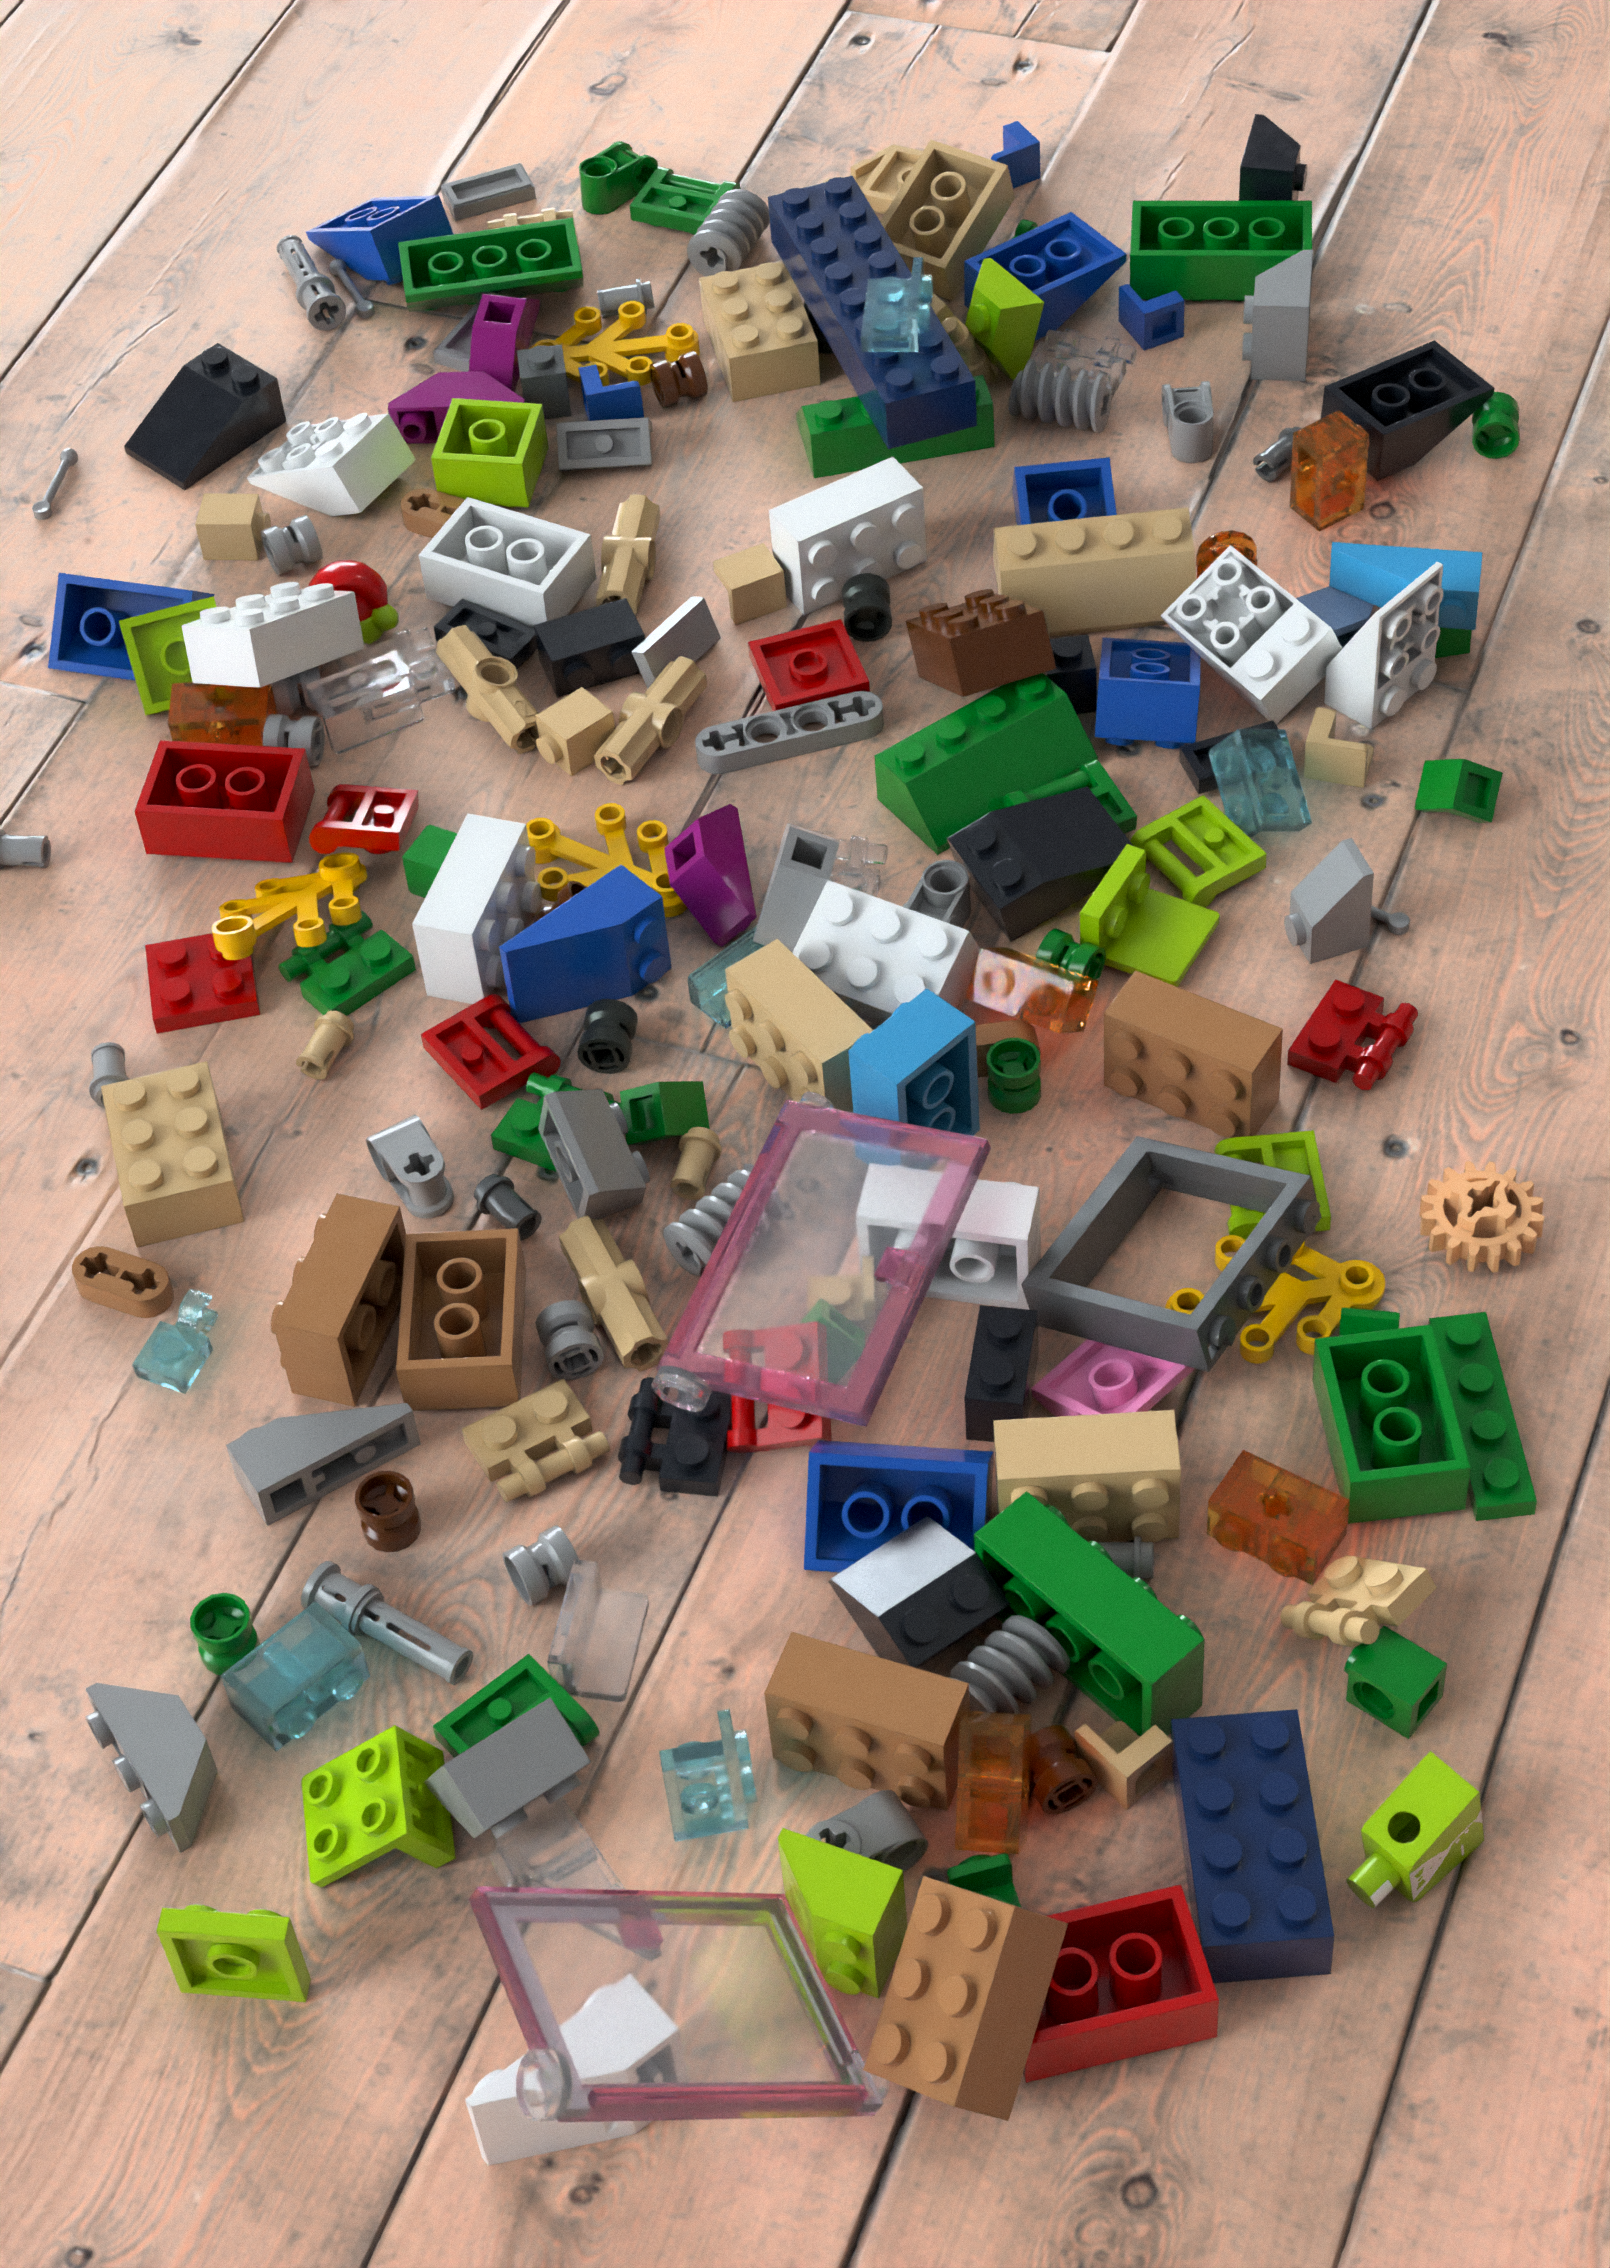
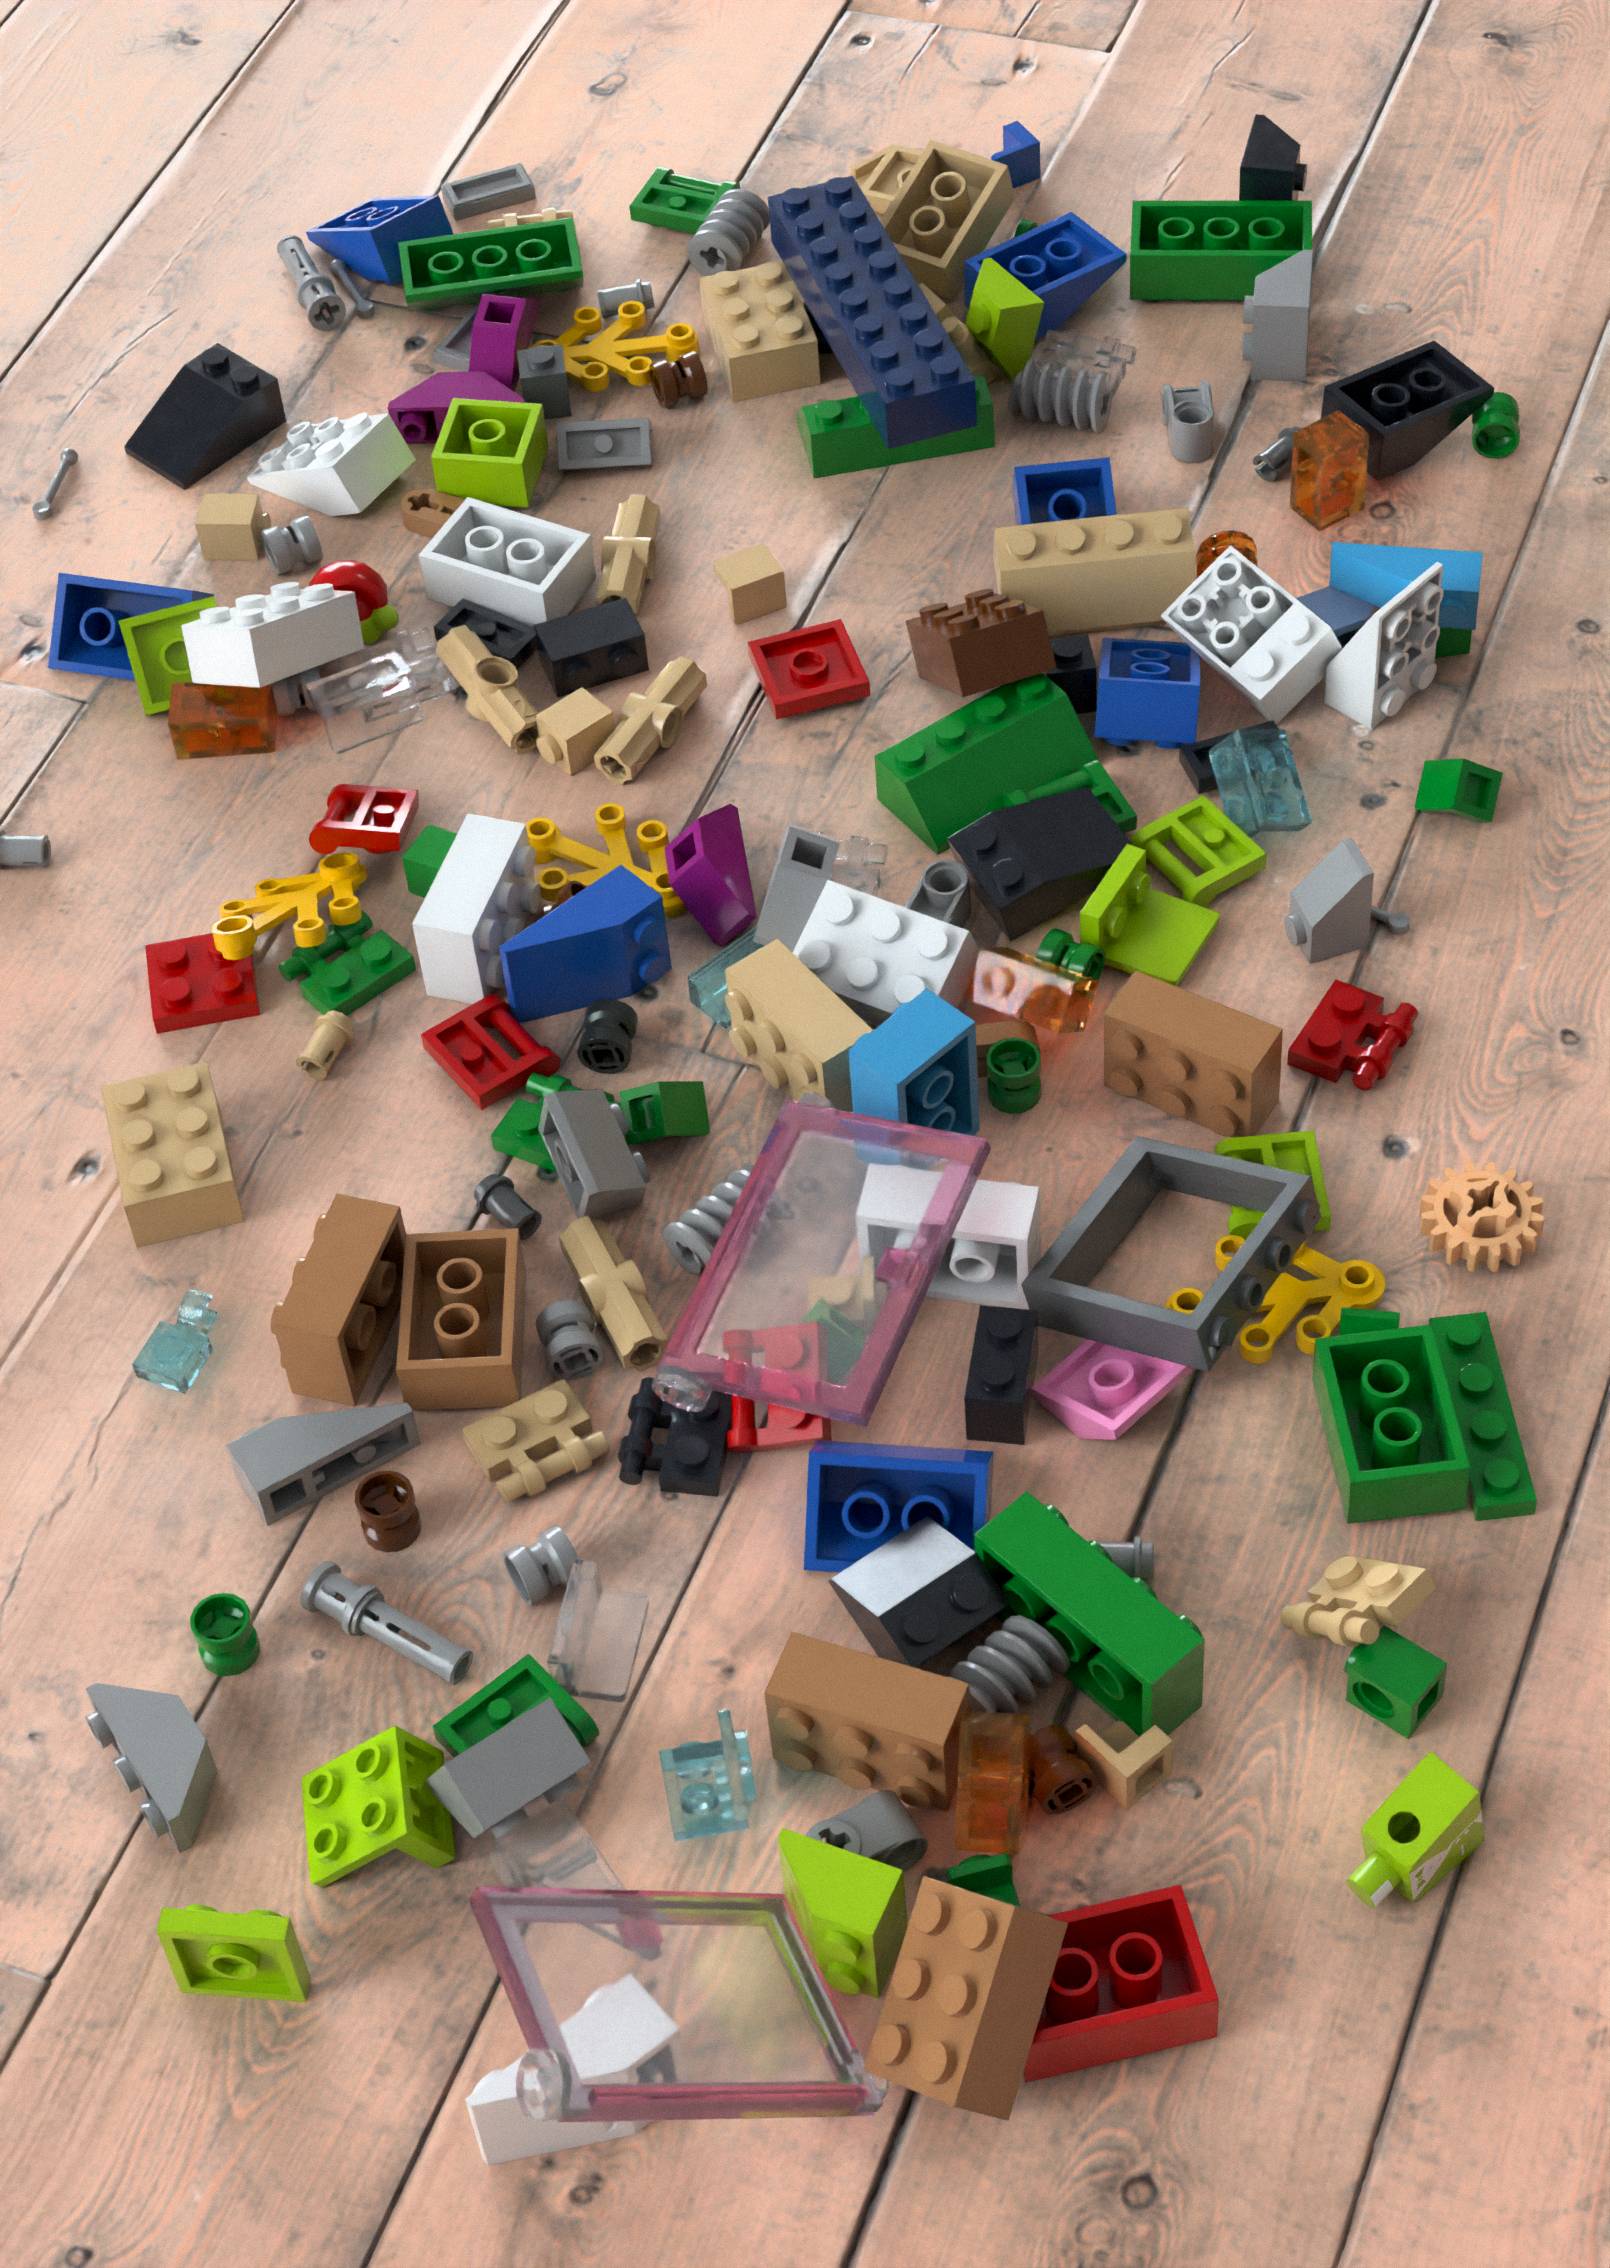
medium nougat beam [72,1246,174,1318] -> none
light grey pin [89,1042,129,1109] -> none
red brick [134,740,315,863] -> none
clear light blue brick [220,1601,370,1752] -> none
light grey wheel [263,714,325,766] -> none
light grey piece [366,1115,454,1218] -> none
blue panel [578,365,644,421] -> none
green piece [579,141,659,215] -> none
light grey tile [631,596,721,688] -> none
tan pin [670,1127,722,1200] -> none
light grey beam [695,691,884,774] -> none
white brick [769,457,927,615] -> none
pearl dark grey wheel [842,573,892,642] -> none
clear light blue bracket [861,257,933,352] -> none
tan brick [993,1410,1181,1542] -> none
blue panel [1119,284,1185,351] -> none
dark blue brick [1171,1709,1334,1983] -> none
clear orange brick [1207,1450,1350,1586] -> none
tan panel [1304,707,1374,788] -> none

